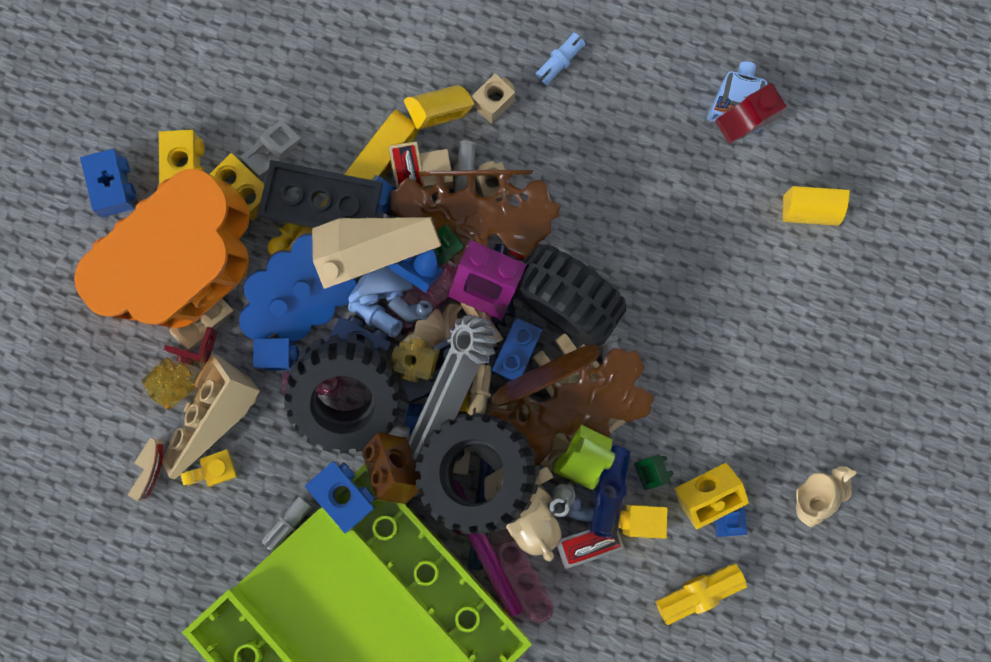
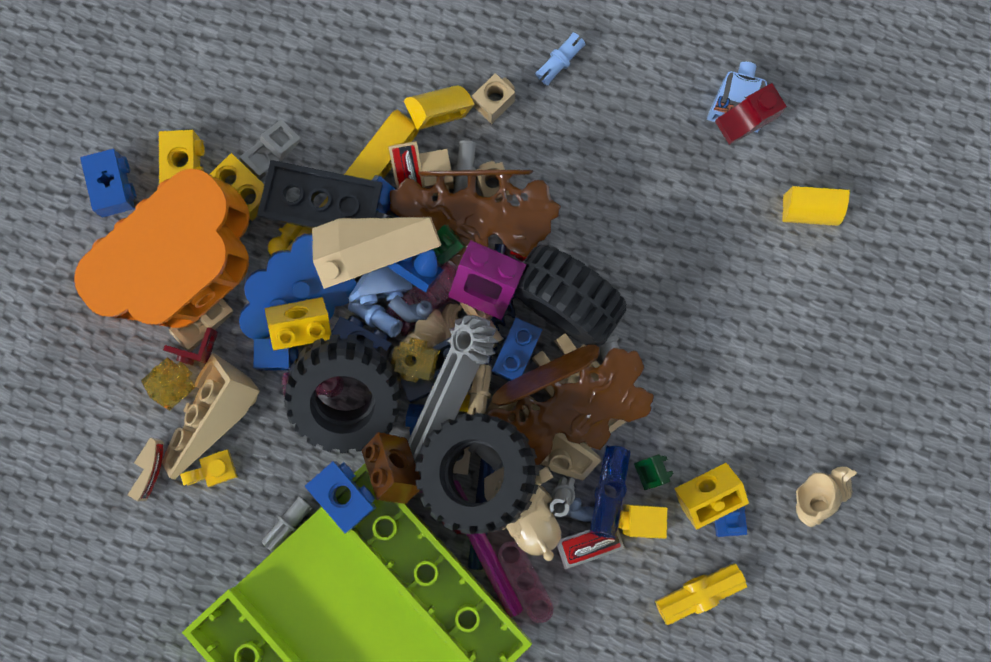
lime cylinder [552,425,615,490] -> none
none -> yellow brick [264,297,331,351]

